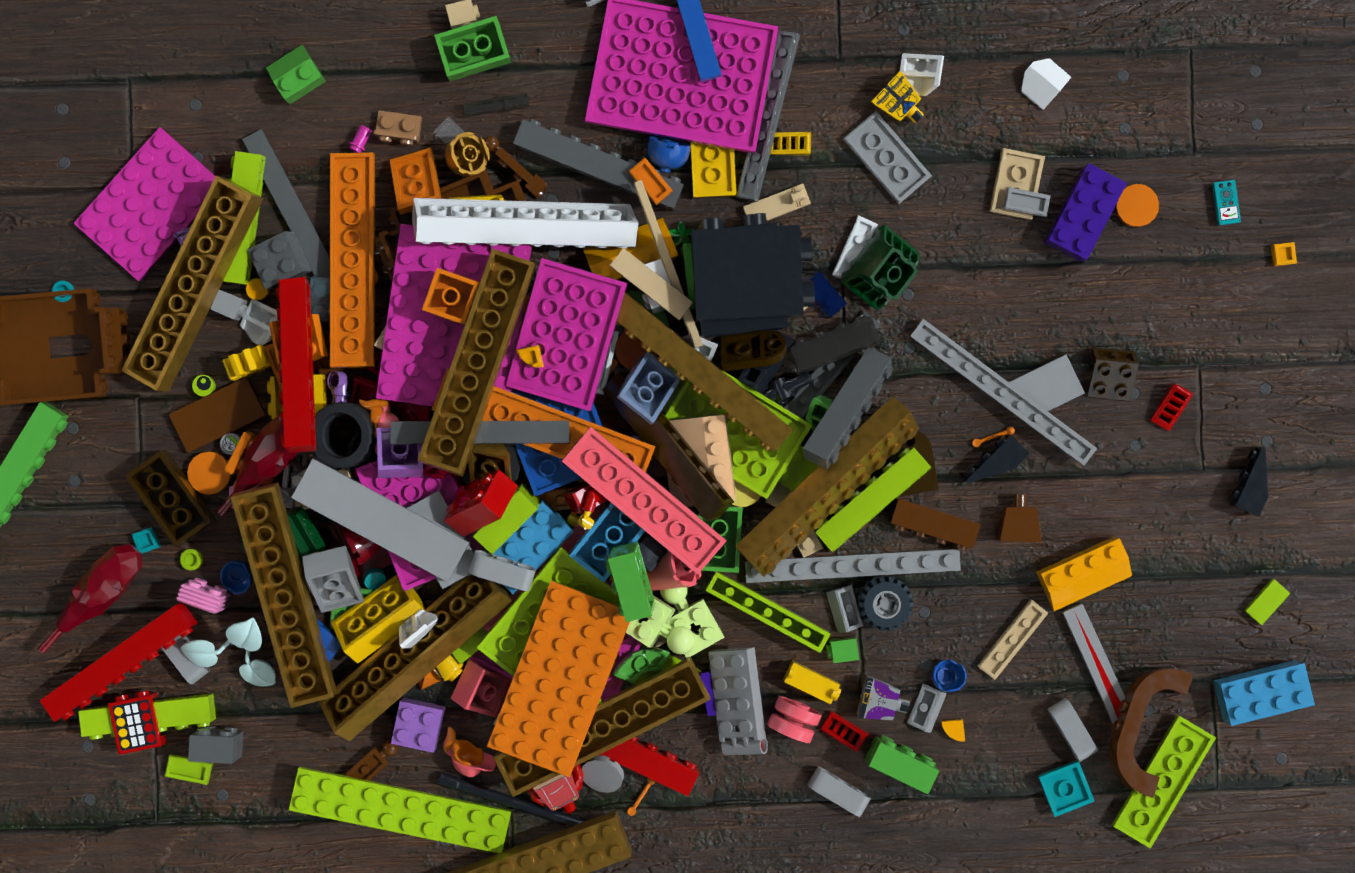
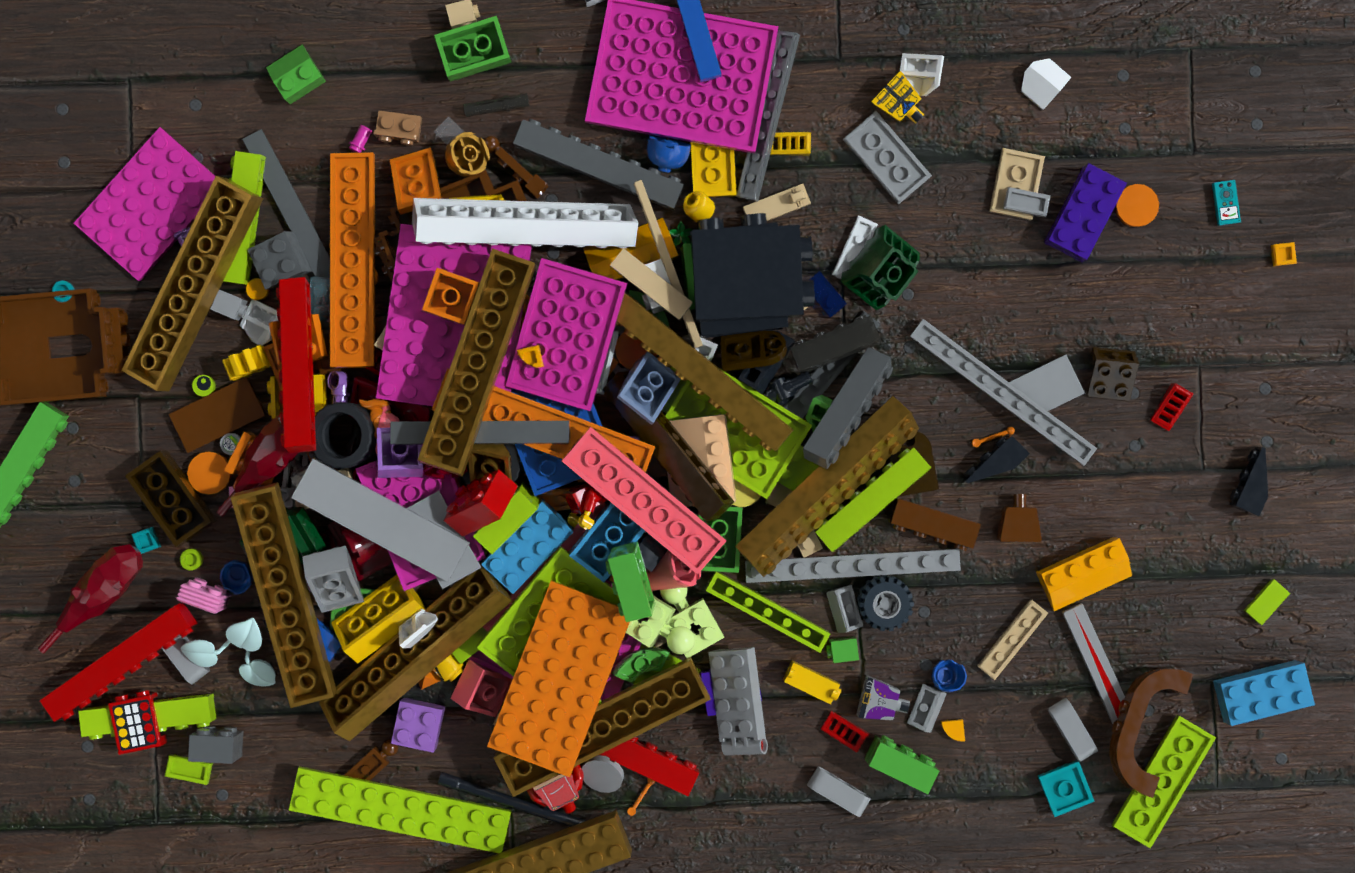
teal tile [363,568,386,590] -> none
orange hair [443,727,496,777] -> none
light grey beam [468,550,536,591] -> none
orange tile [628,158,673,205] -> none
coral wheel [767,696,822,743] -> none
none -> yellow head [683,191,715,223]

